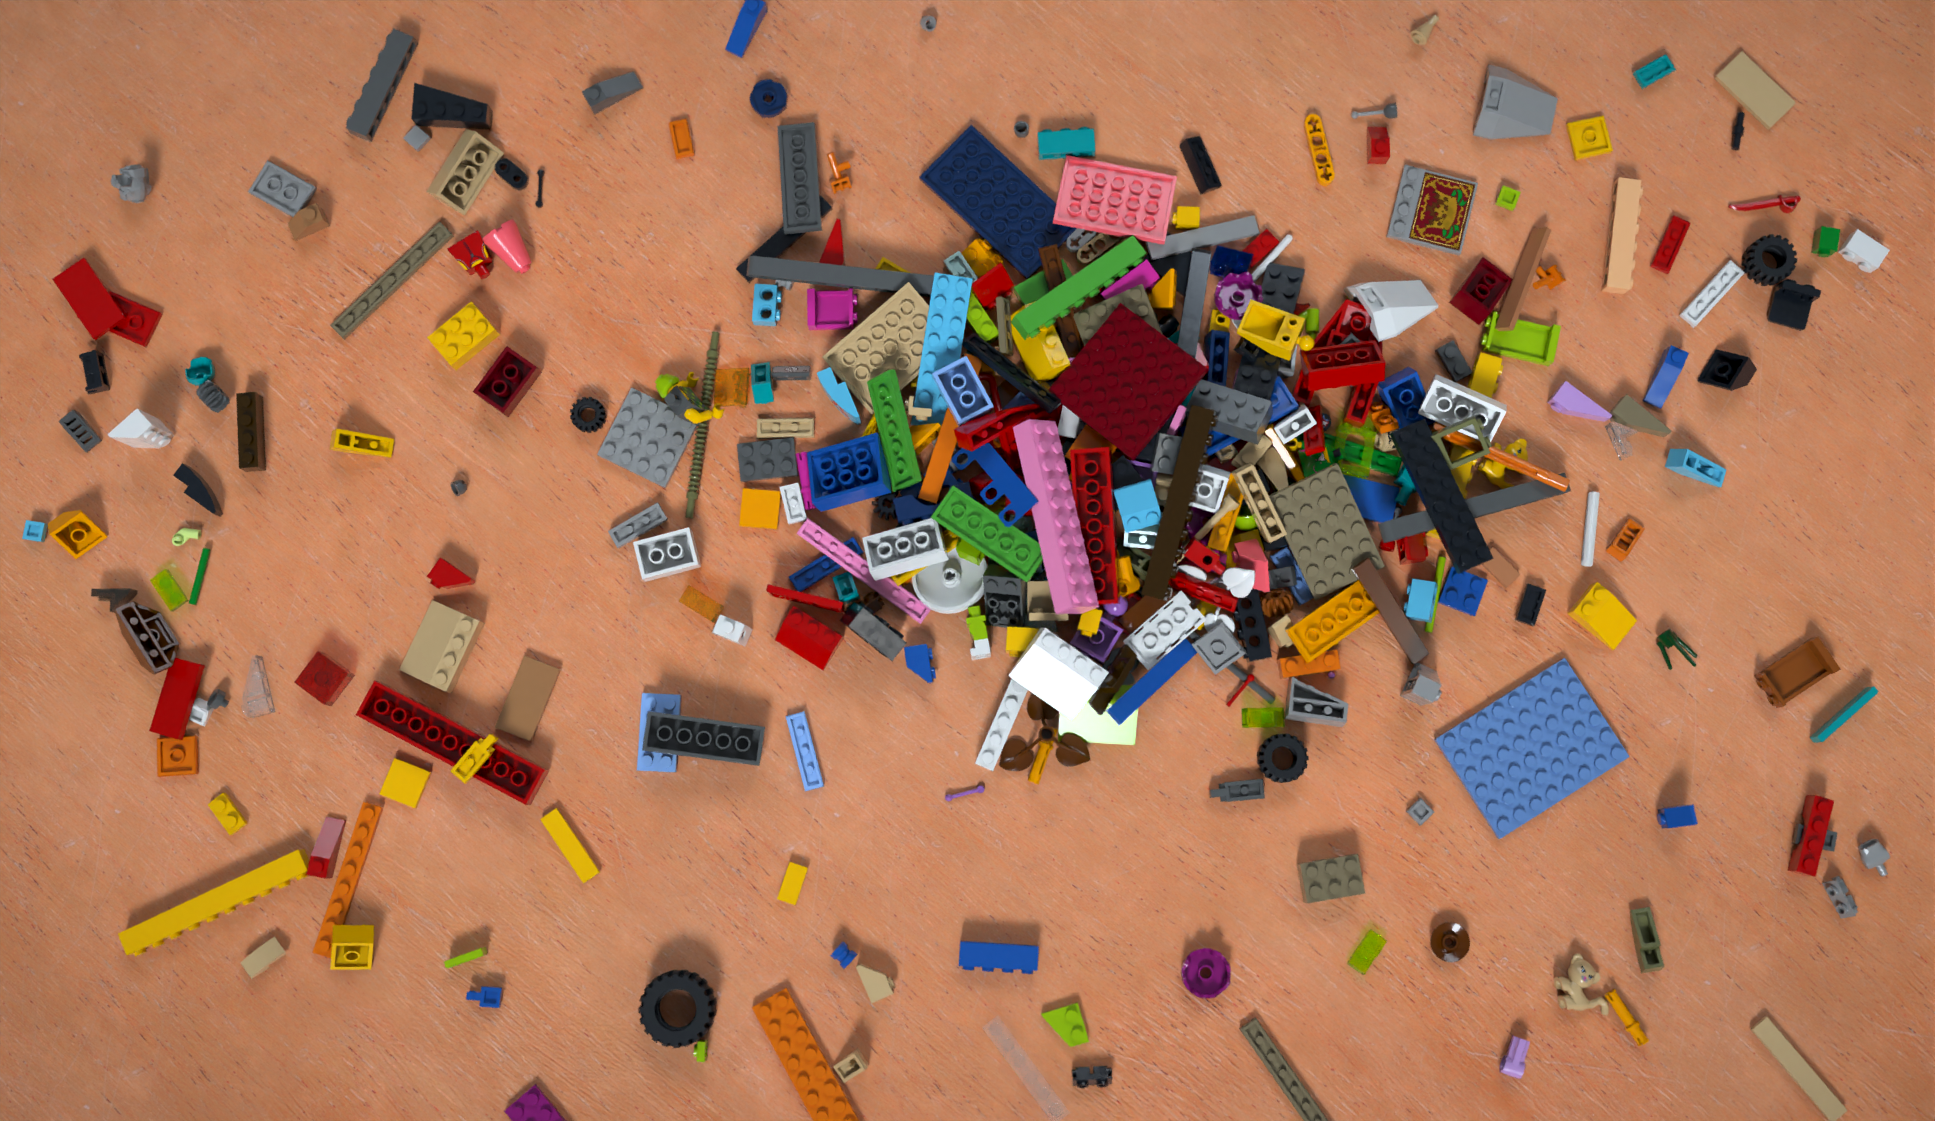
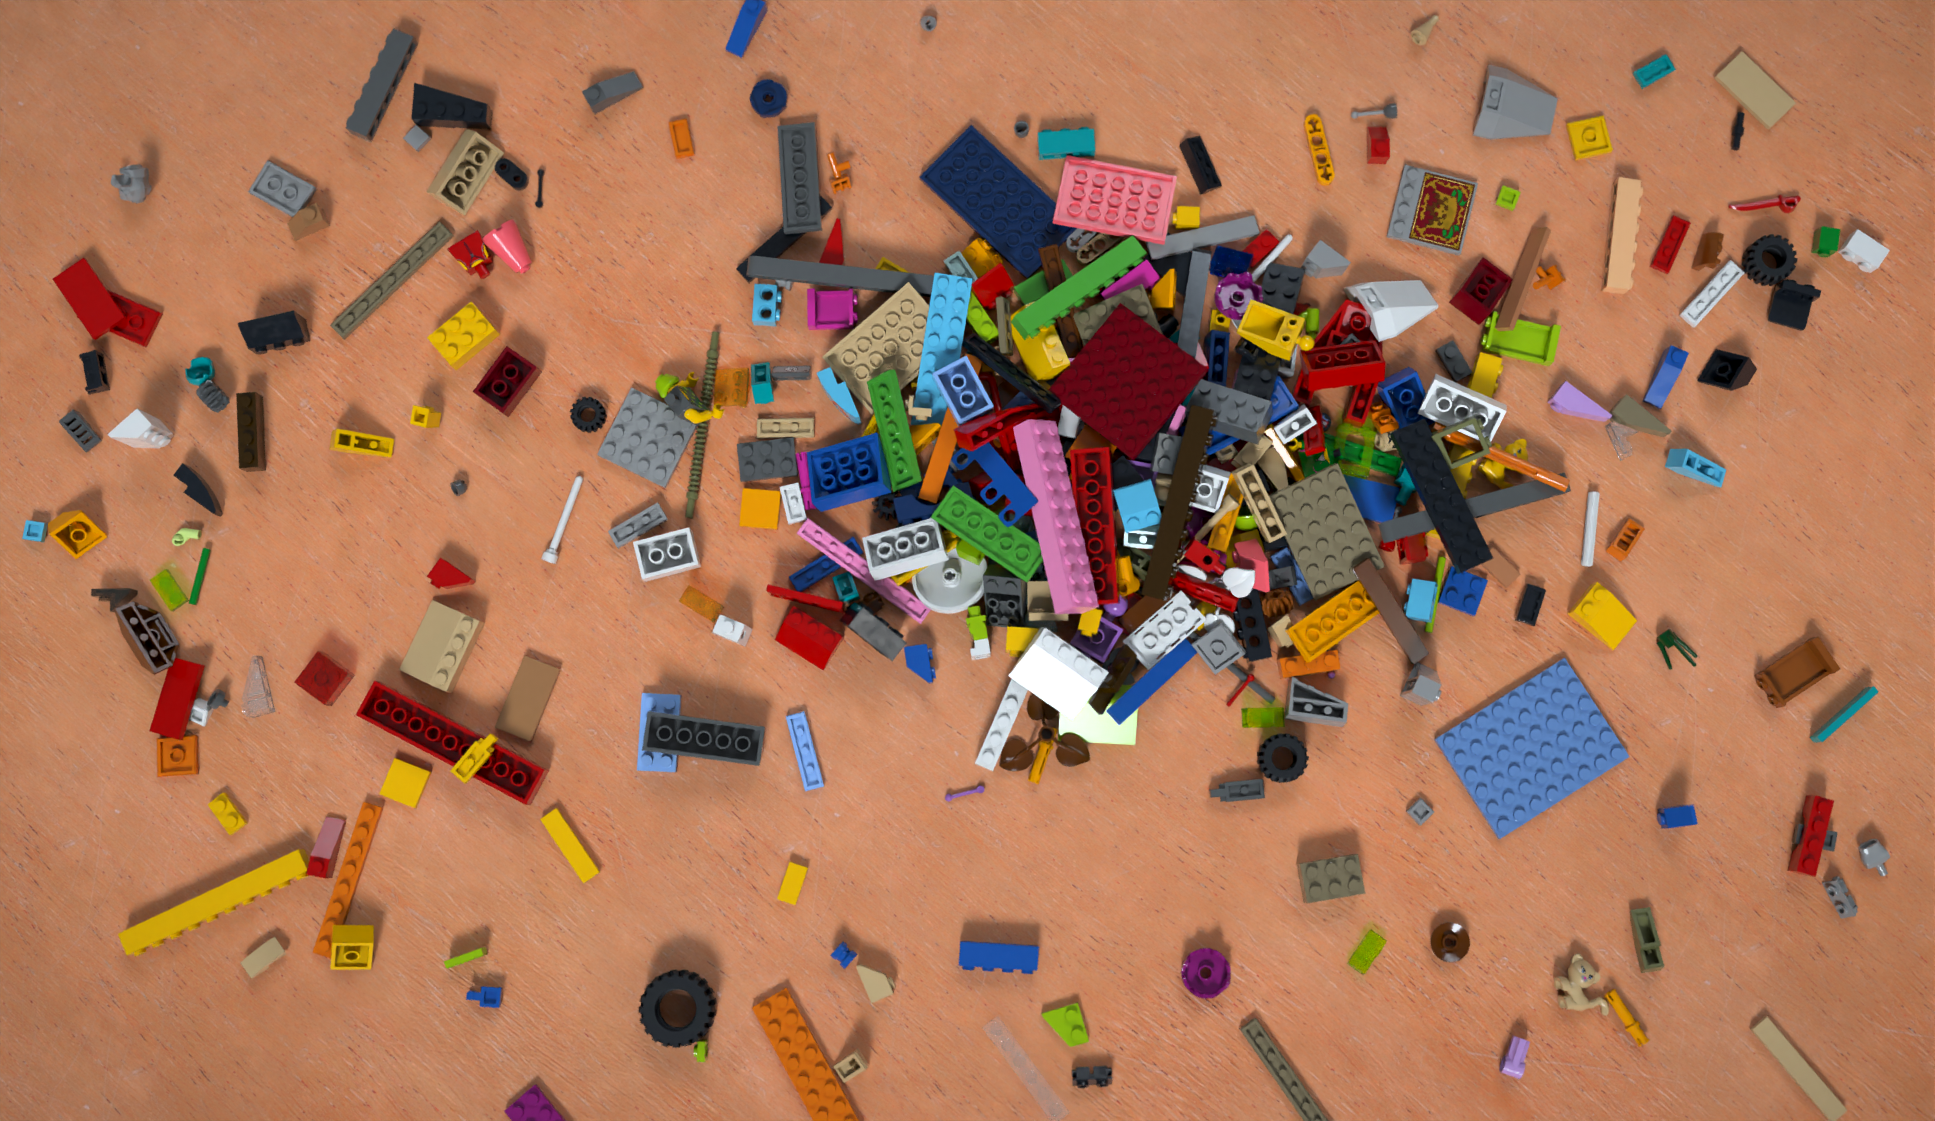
none -> black slope [238,311,310,355]
none -> yellow brick [410,405,441,428]
none -> white piece [541,476,583,564]
none -> light grey slope [1301,240,1351,278]
none -> dark orange slope [1691,232,1724,271]

